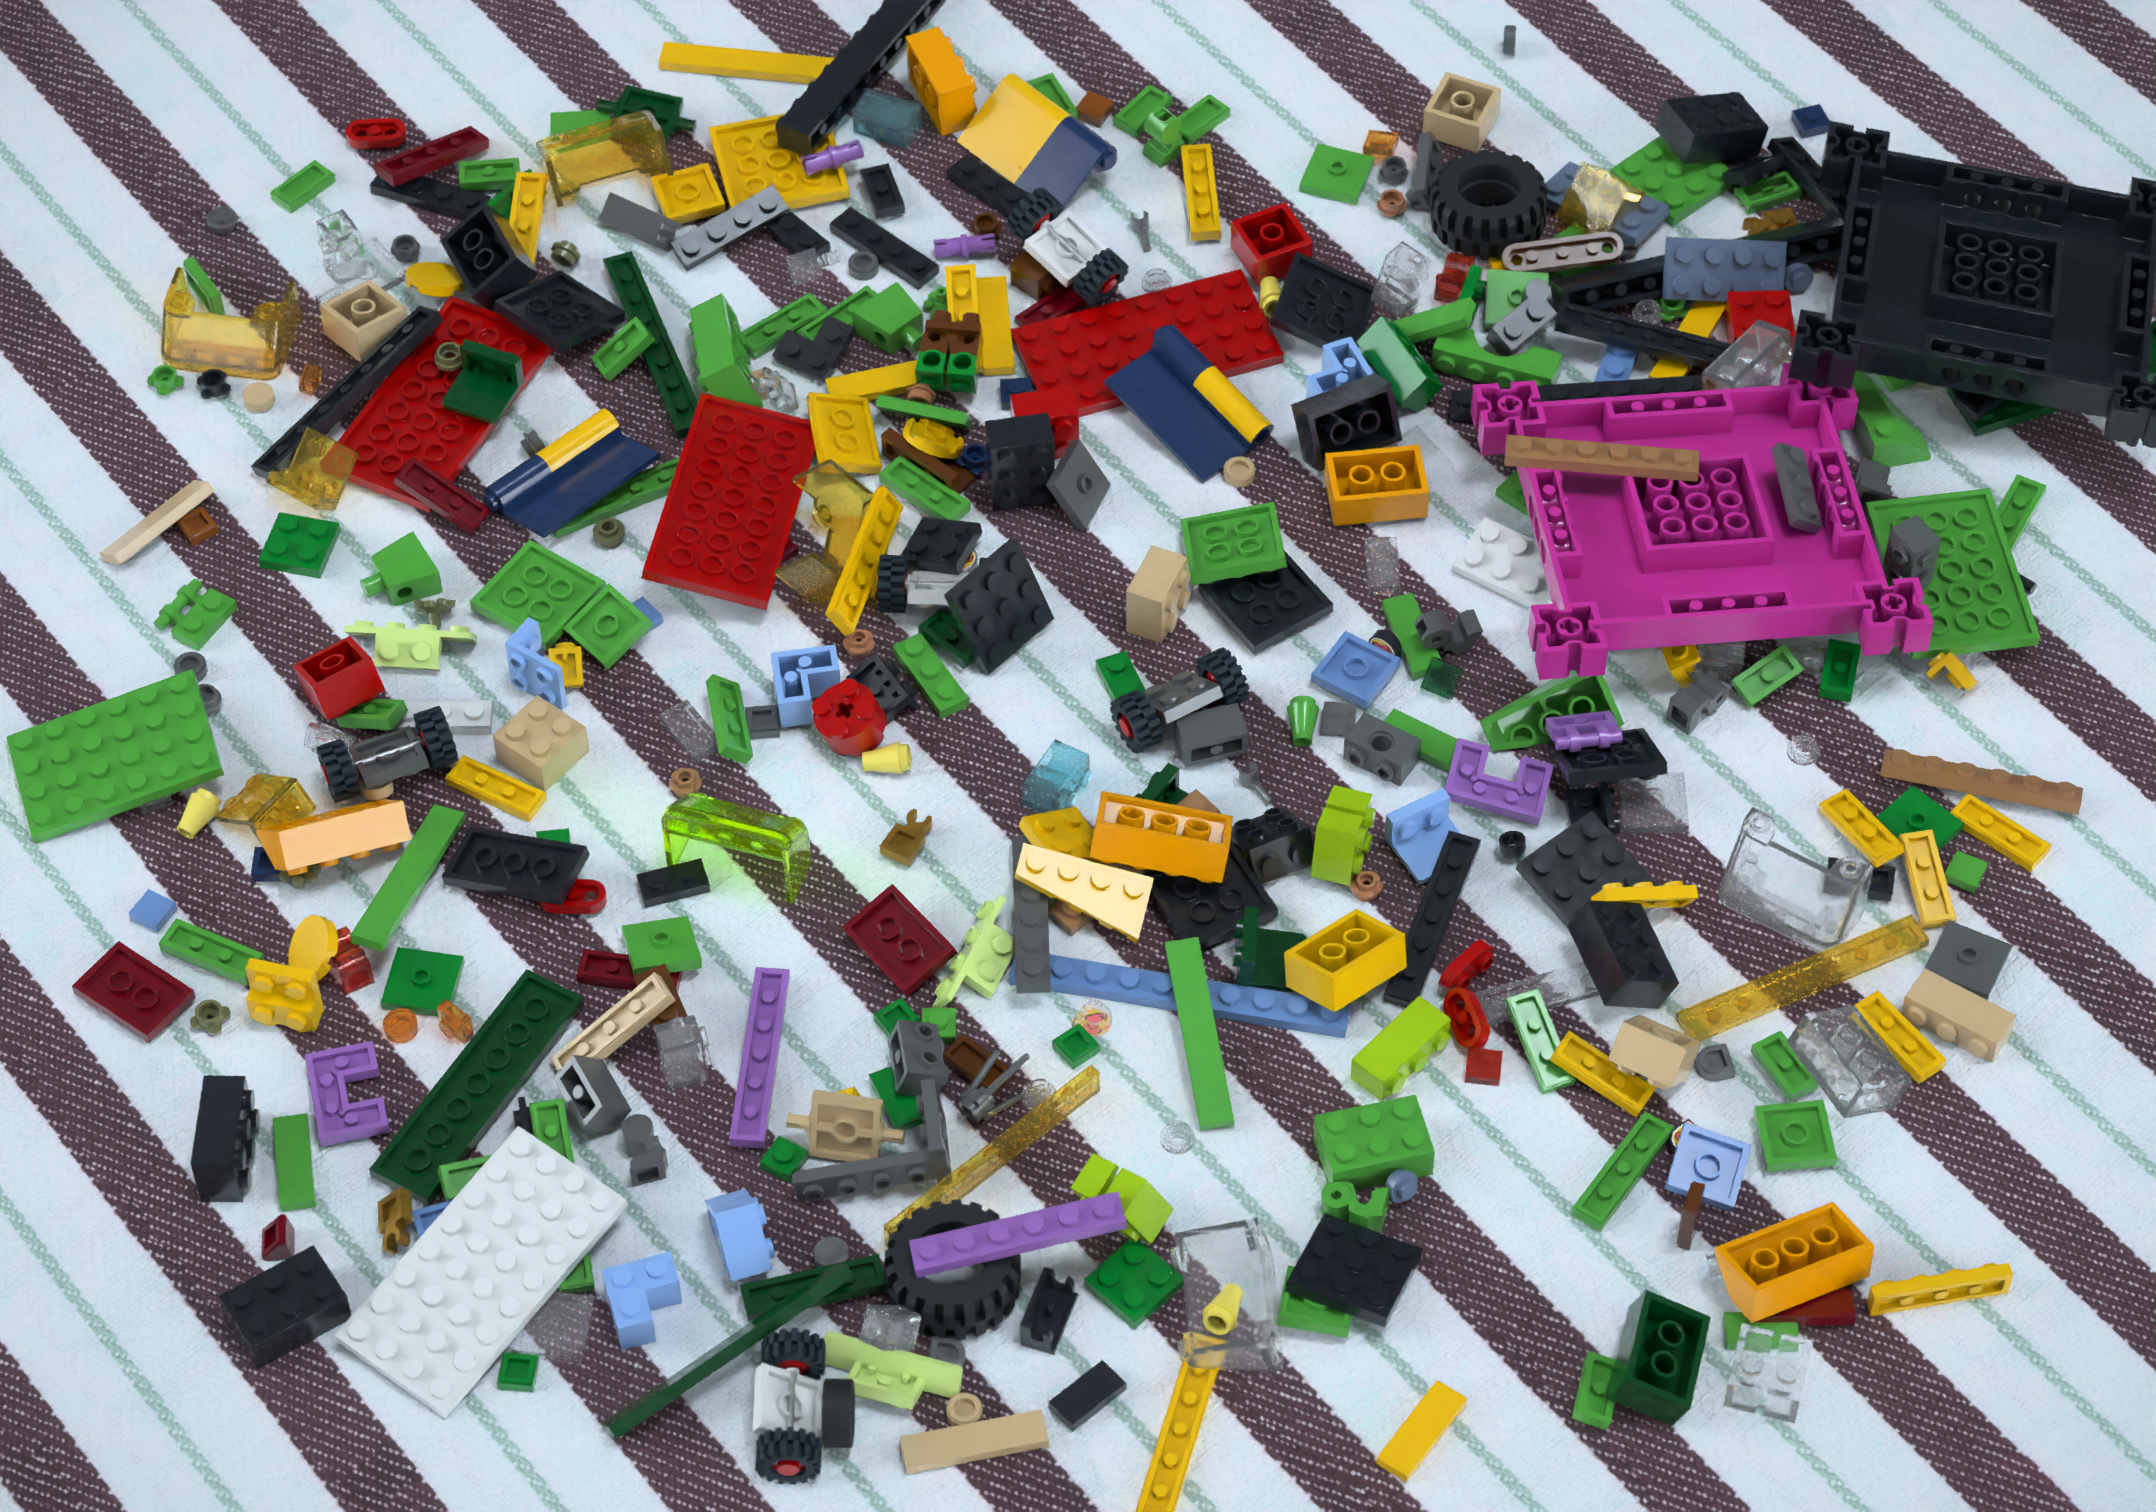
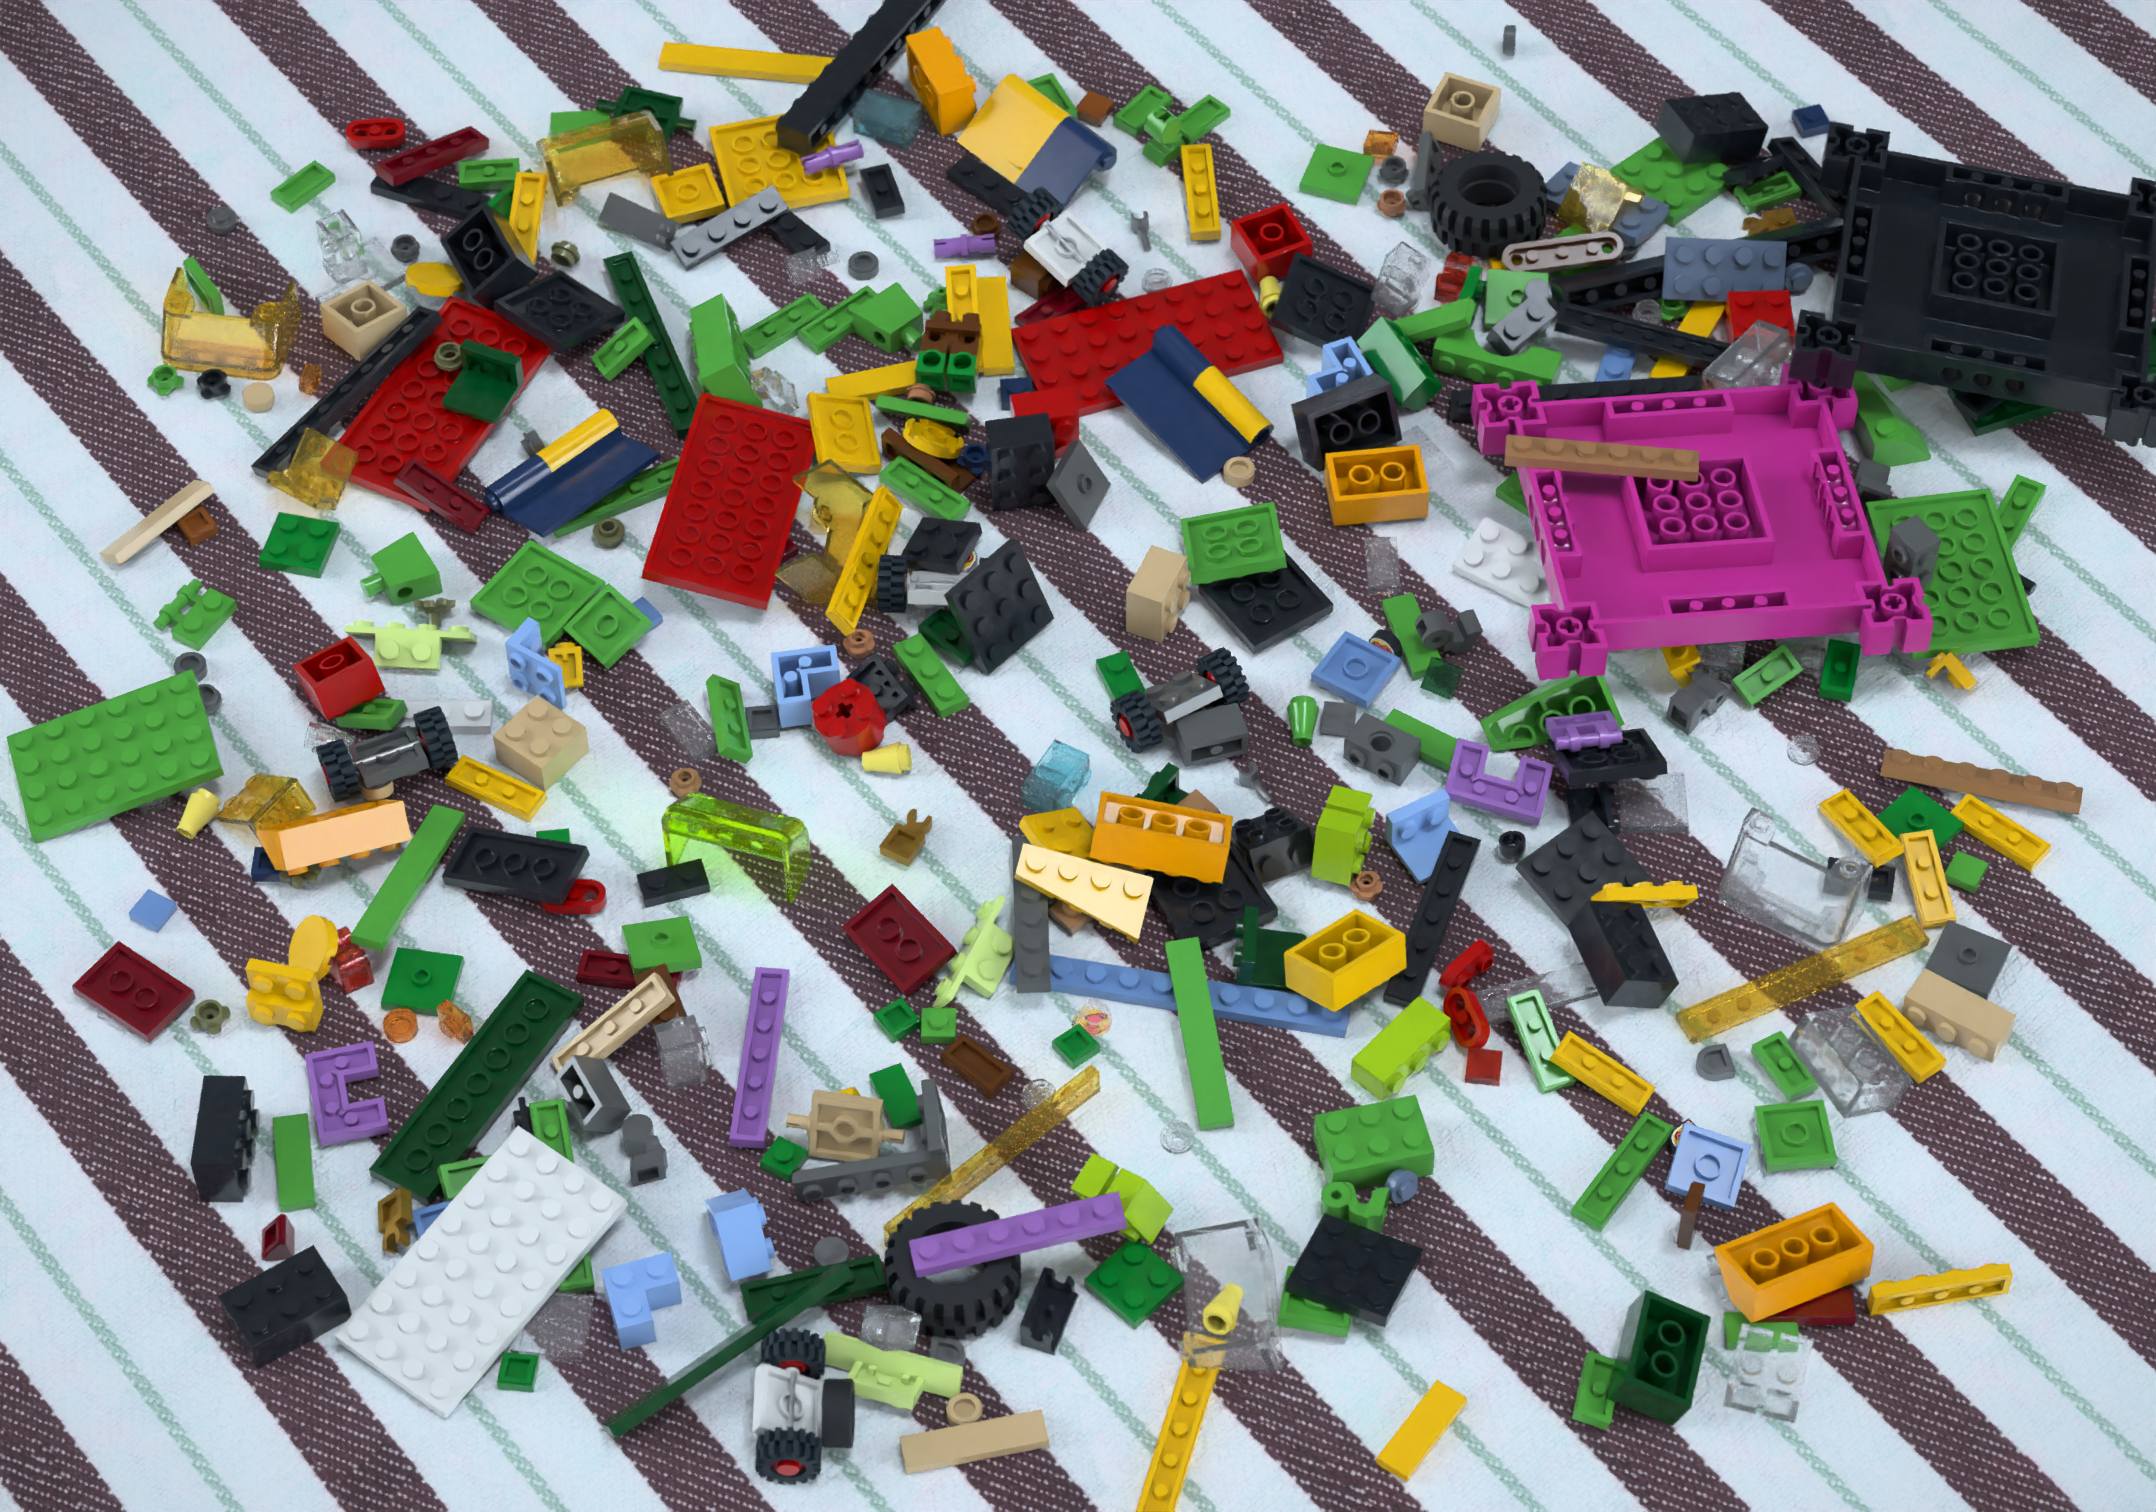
bright green plate [158,918,265,986] -> none
black plate [772,315,857,383] -> none
black plate [830,207,939,290] -> none
dark grey brick [887,1019,949,1097] -> none
dark grey plant [959,1050,1030,1123] -> none
black tile [1048,1360,1127,1432] -> none
tan brick [1608,1014,1702,1090] -> none
dark grey plate [1771,442,1822,533] -> none

